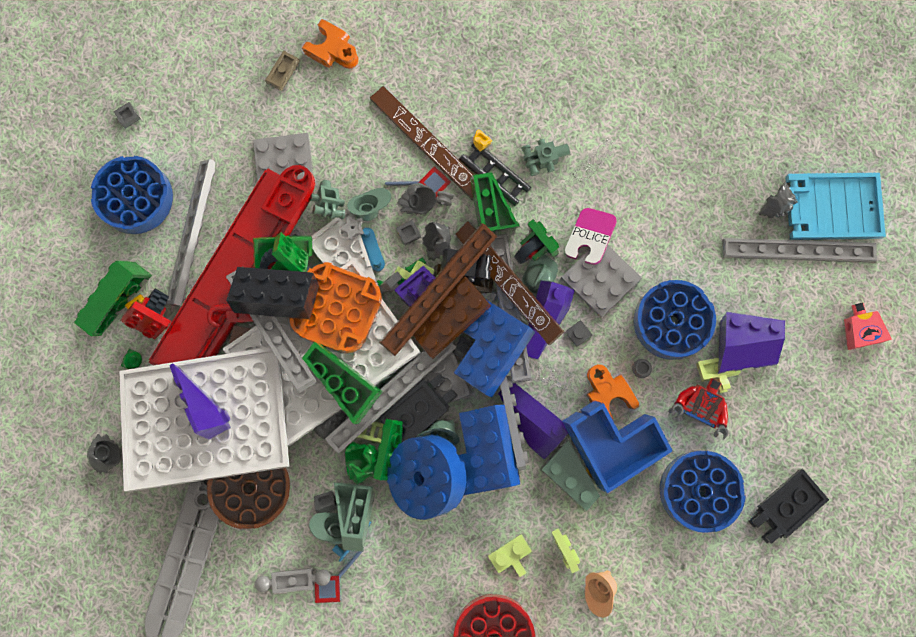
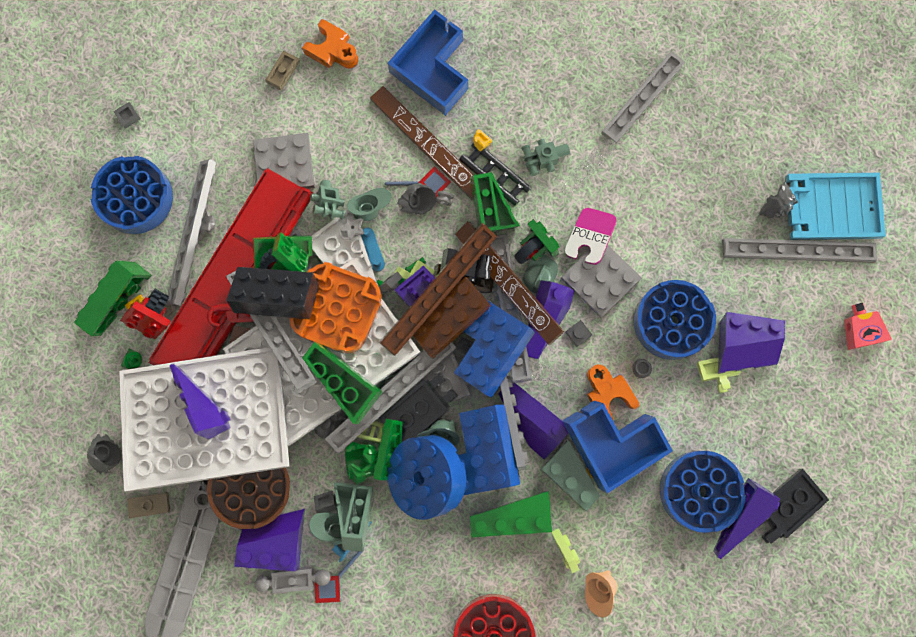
red plate [260,165,315,225] -> none
dark grey plate [396,219,421,246] -> none
dark grey hair [422,222,451,261] -> none
yellowish green plate [488,534,532,577] -> none
torso [668,378,729,440] -> none
none -> dark tan plate [127,492,170,518]
none -> light grey plate [199,212,216,235]
none -> dark purple wedge [234,509,305,571]
none -> blue piece [387,9,468,116]
none -> green wedge [470,491,552,537]
none -> light grey plate [601,51,685,145]
none -> dark purple wedge [713,478,780,559]

